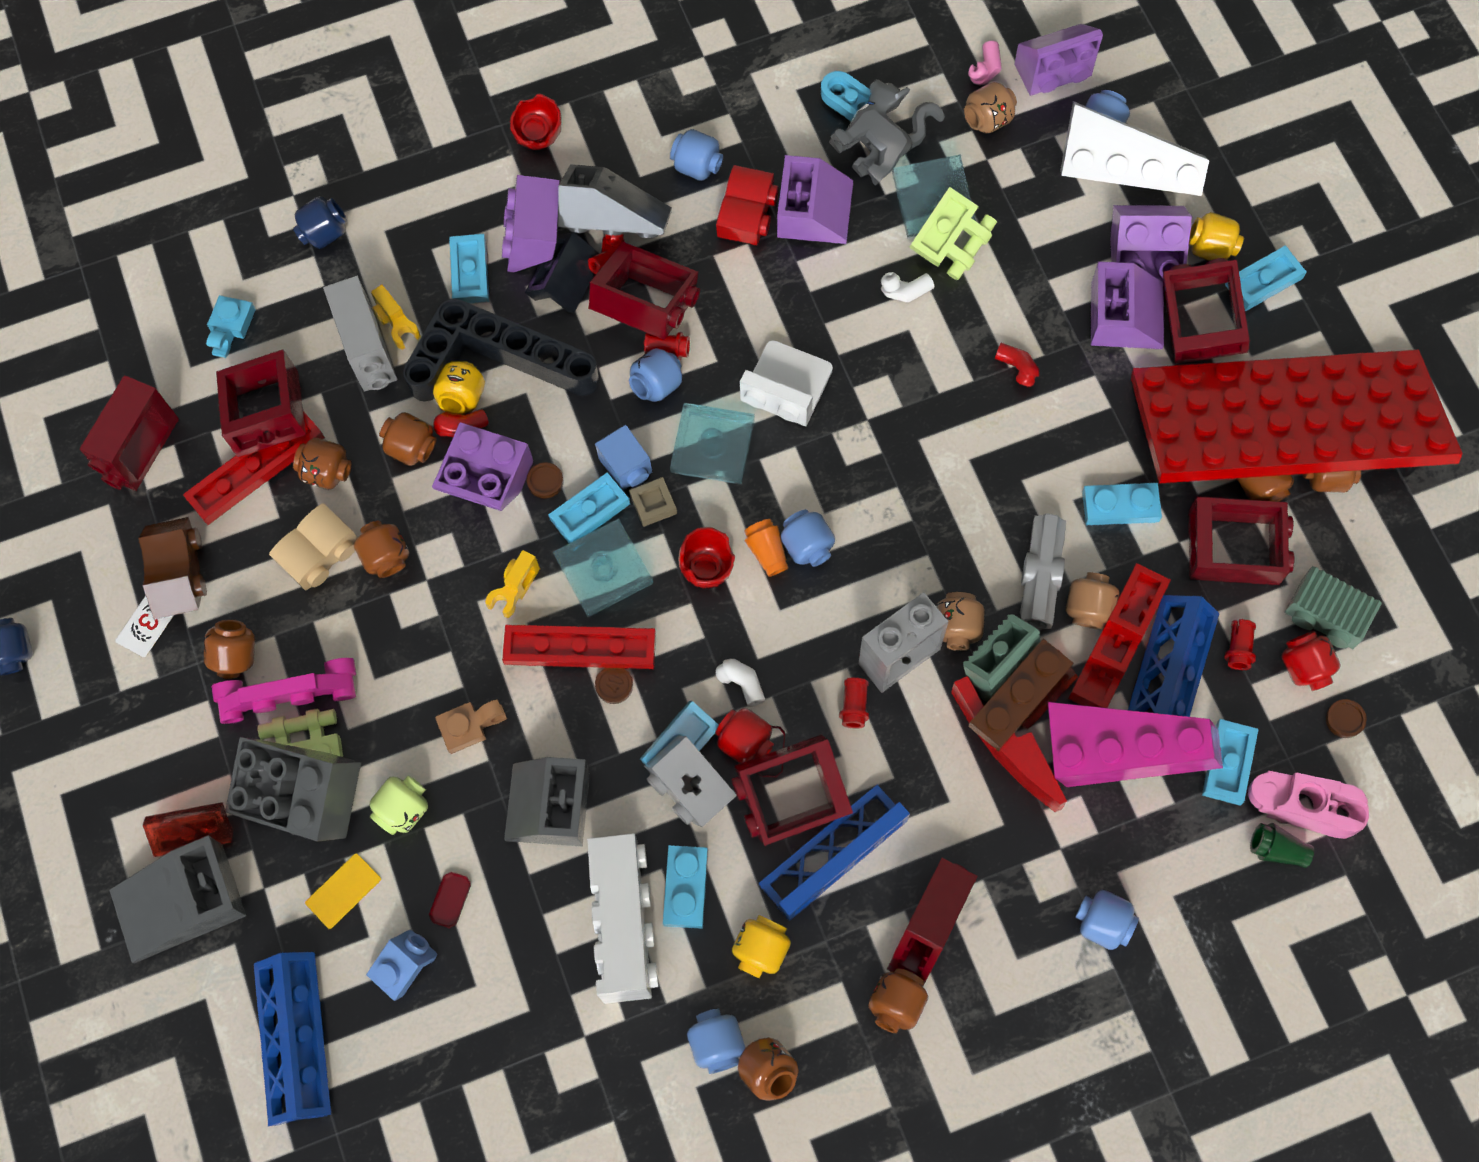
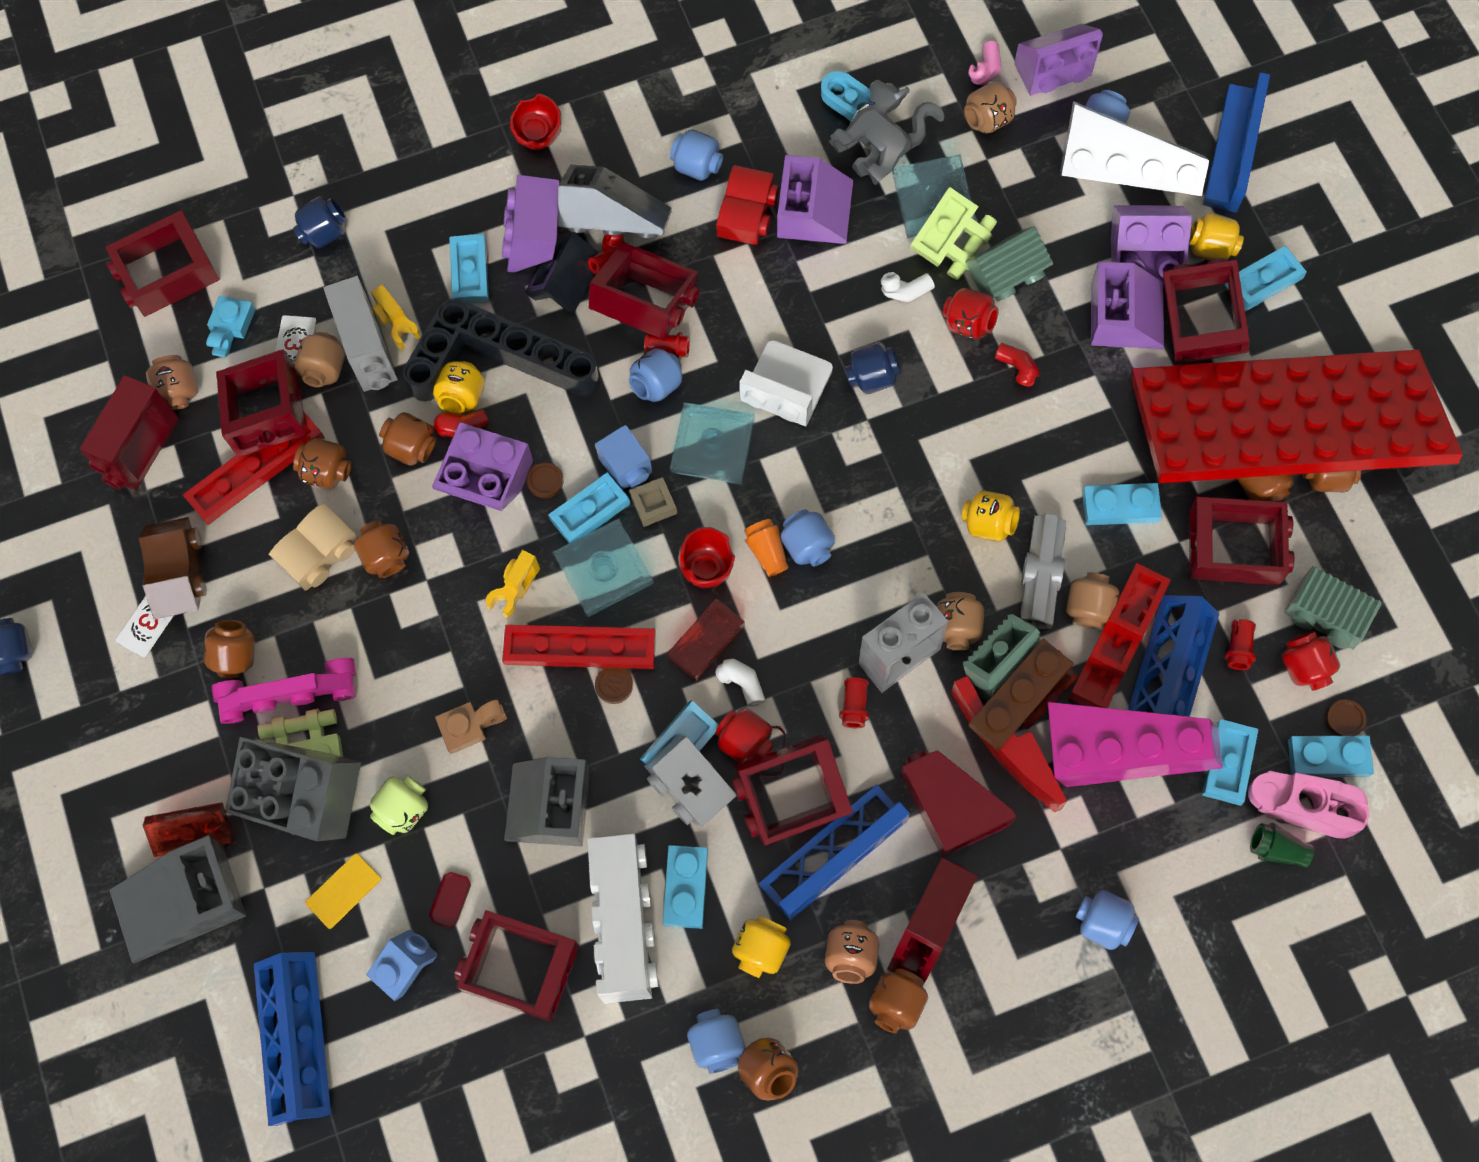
none -> dark red window [105,210,220,317]
none -> nougat head [146,355,198,410]
none -> white sticker [275,315,316,364]
none -> medium nougat head [294,332,346,387]
none -> dark red window [455,910,580,1023]
none -> clear red plate [667,599,745,681]
none -> nougat head [824,920,879,984]
none -> dark blue head [845,342,901,394]
none -> dark red slope [900,750,1016,858]
none -> red head [943,288,999,339]
none -> yellow head [962,490,1020,542]
none -> sand green brick [965,226,1053,302]
none -> blue fence [1203,72,1270,213]
none -> medium azure plate [1288,736,1374,777]

